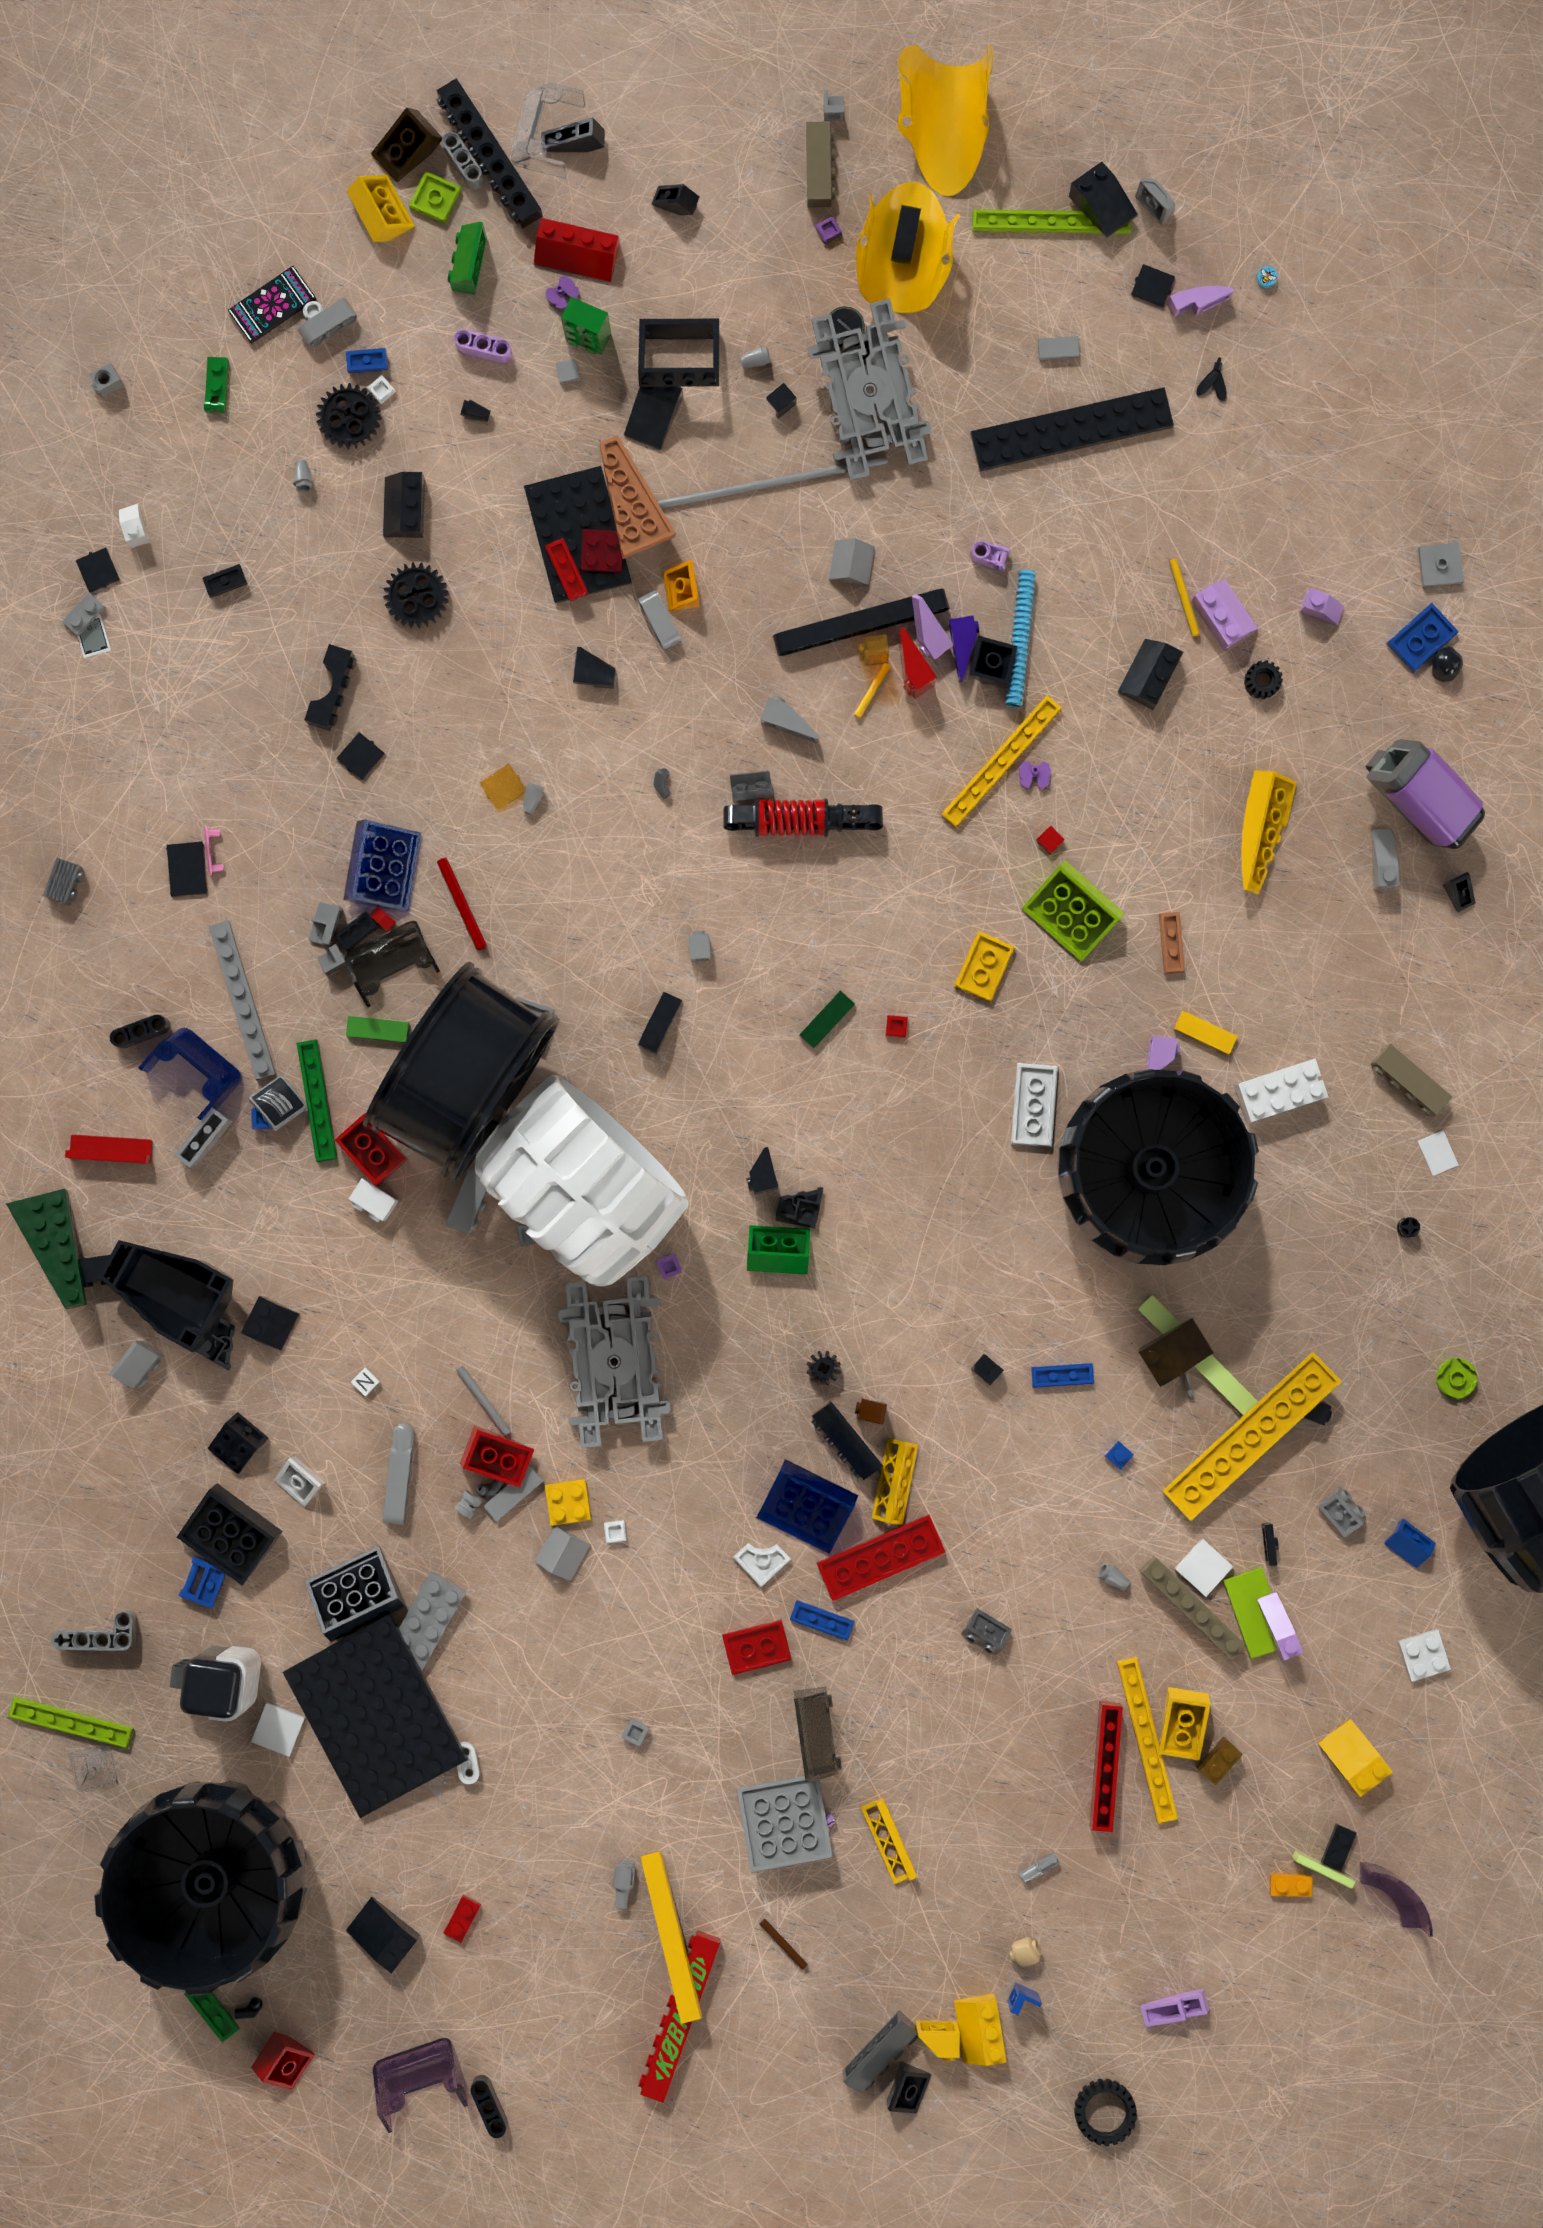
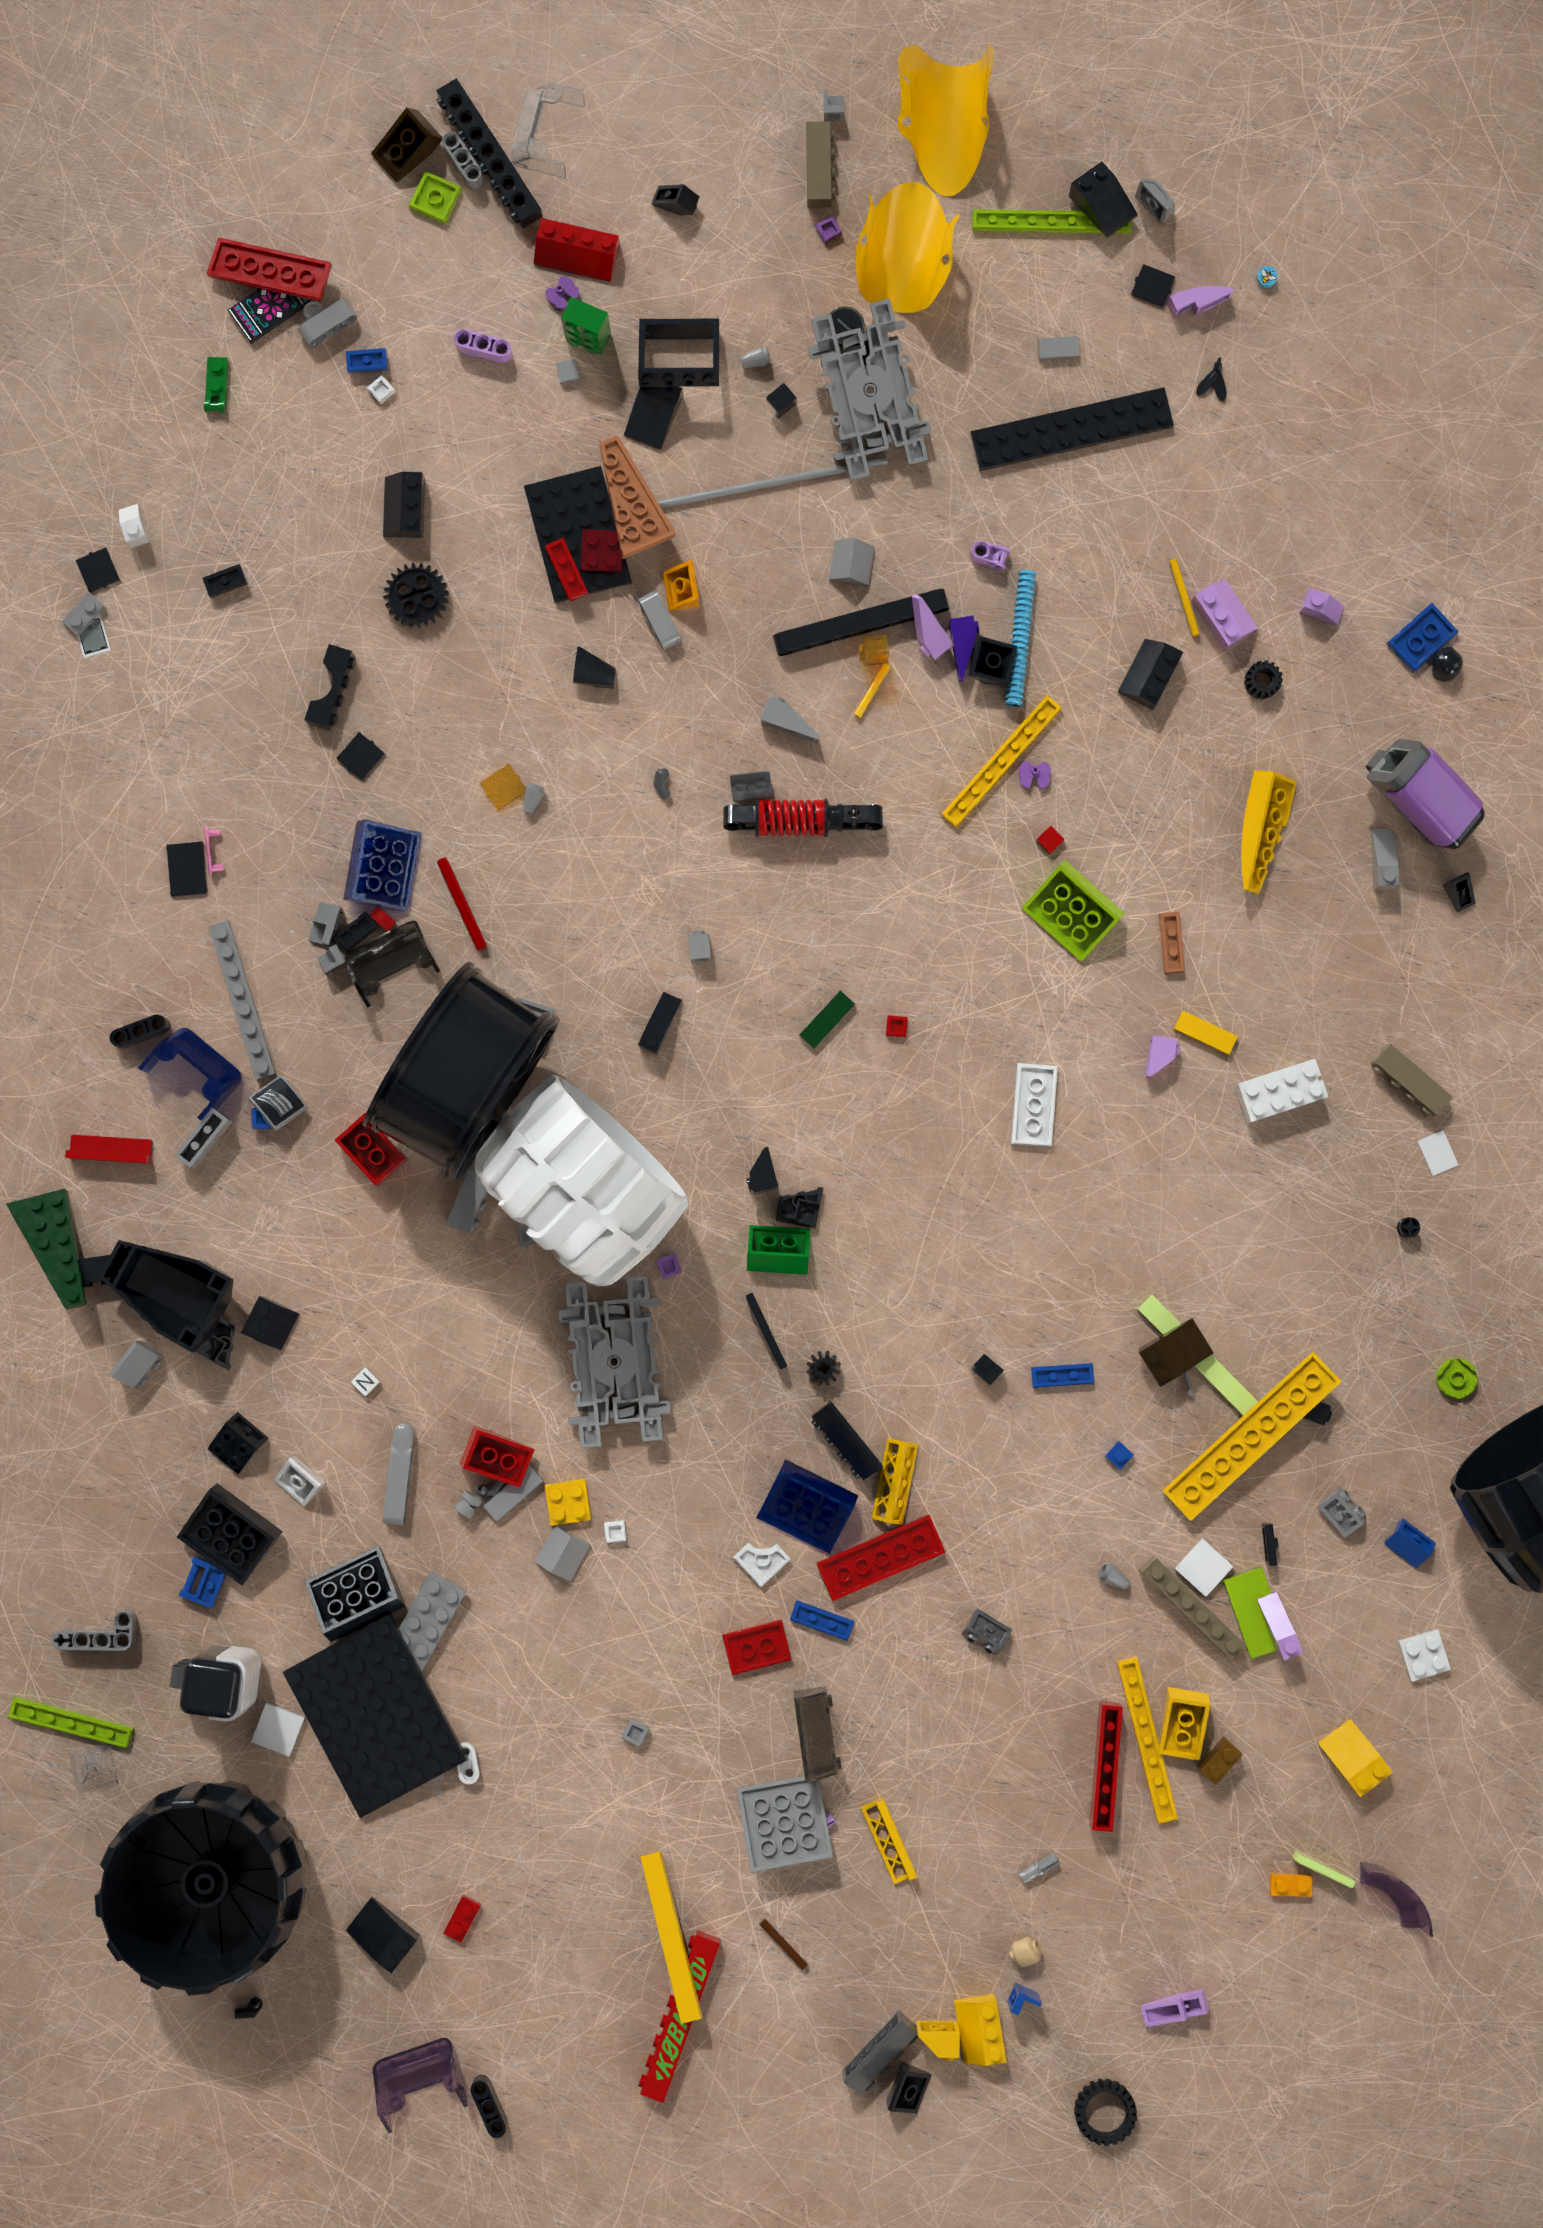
flat silver brick [43,858,84,906] -> none
light grey brick [90,363,124,397] -> none
green plate [184,1992,240,2043] -> none
red slope [251,2032,315,2090] -> none
light grey cone [293,460,313,492] -> none
green tile [297,1039,337,1163] -> none
black gear [316,383,382,449] -> none
yellow slope [346,175,415,242] -> none
bright green tile [346,1016,409,1043] -> none
white brick [349,1178,398,1222] -> none
green slope [448,222,487,295] -> none
light grey bar [456,1366,511,1436] -> none
black cone [460,399,491,422] -> none
black slope [541,117,605,152] -> none
light grey arm [613,1859,635,1909] -> none
reddish brown slope [855,1398,887,1425] -> none
black beam [891,205,921,265] -> none
red slope [898,627,937,699] -> none
yellow tile [954,931,1015,1003] -> none
black wheel [1058,1069,1259,1266] -> none
black plate [1321,1823,1357,1871] -> none
light grey plate [1418,543,1464,587] -> none
none -> red plate [207,237,332,302]
none -> black tile [746,1292,787,1369]

